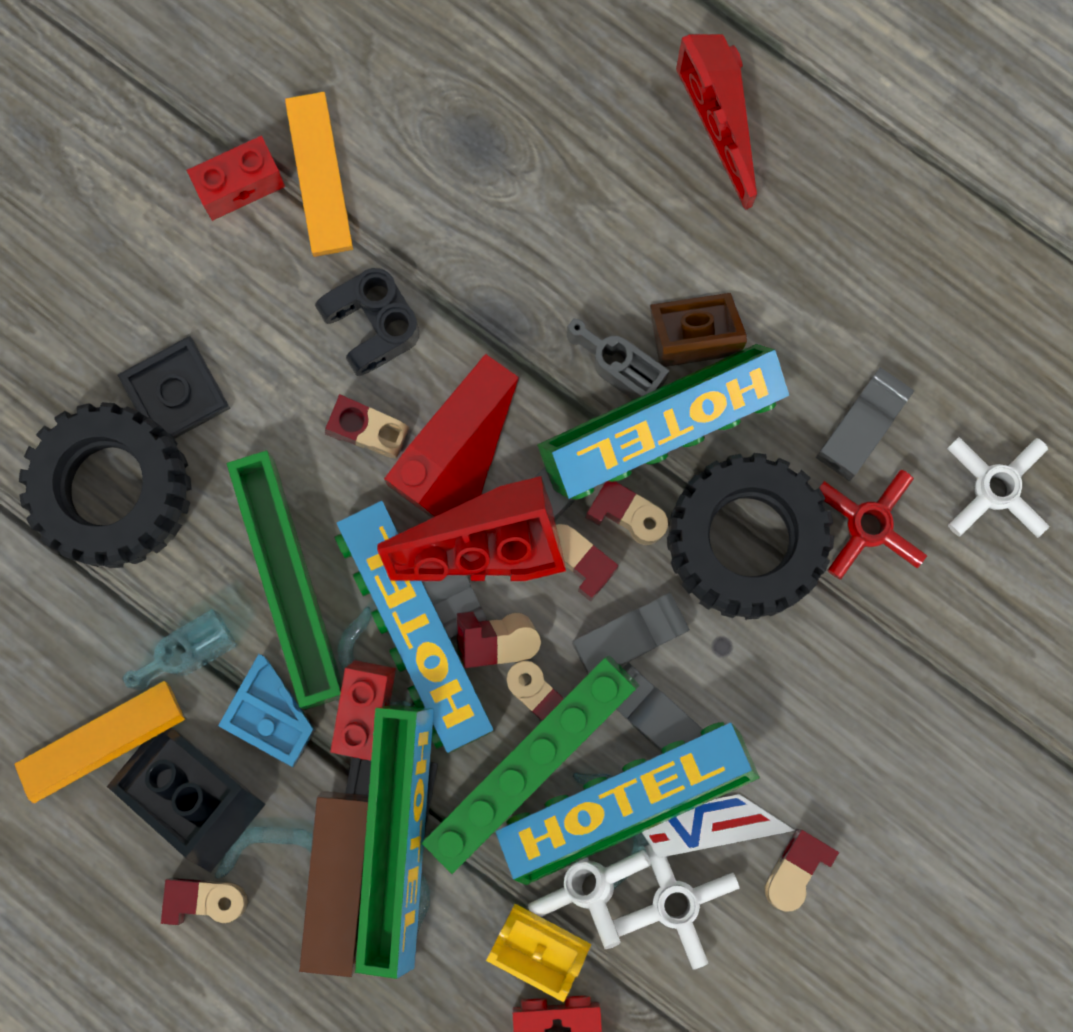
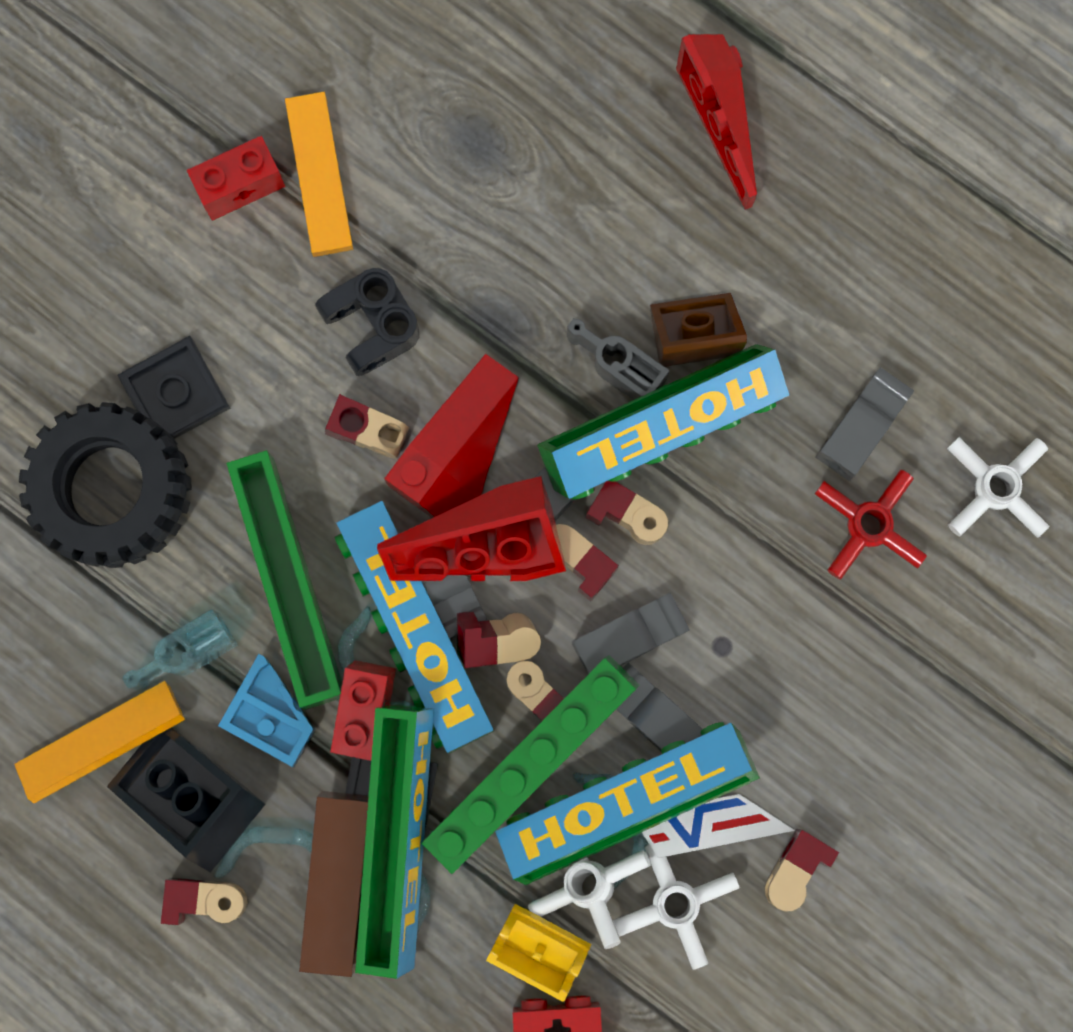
black tyre [667,453,834,620] -> none

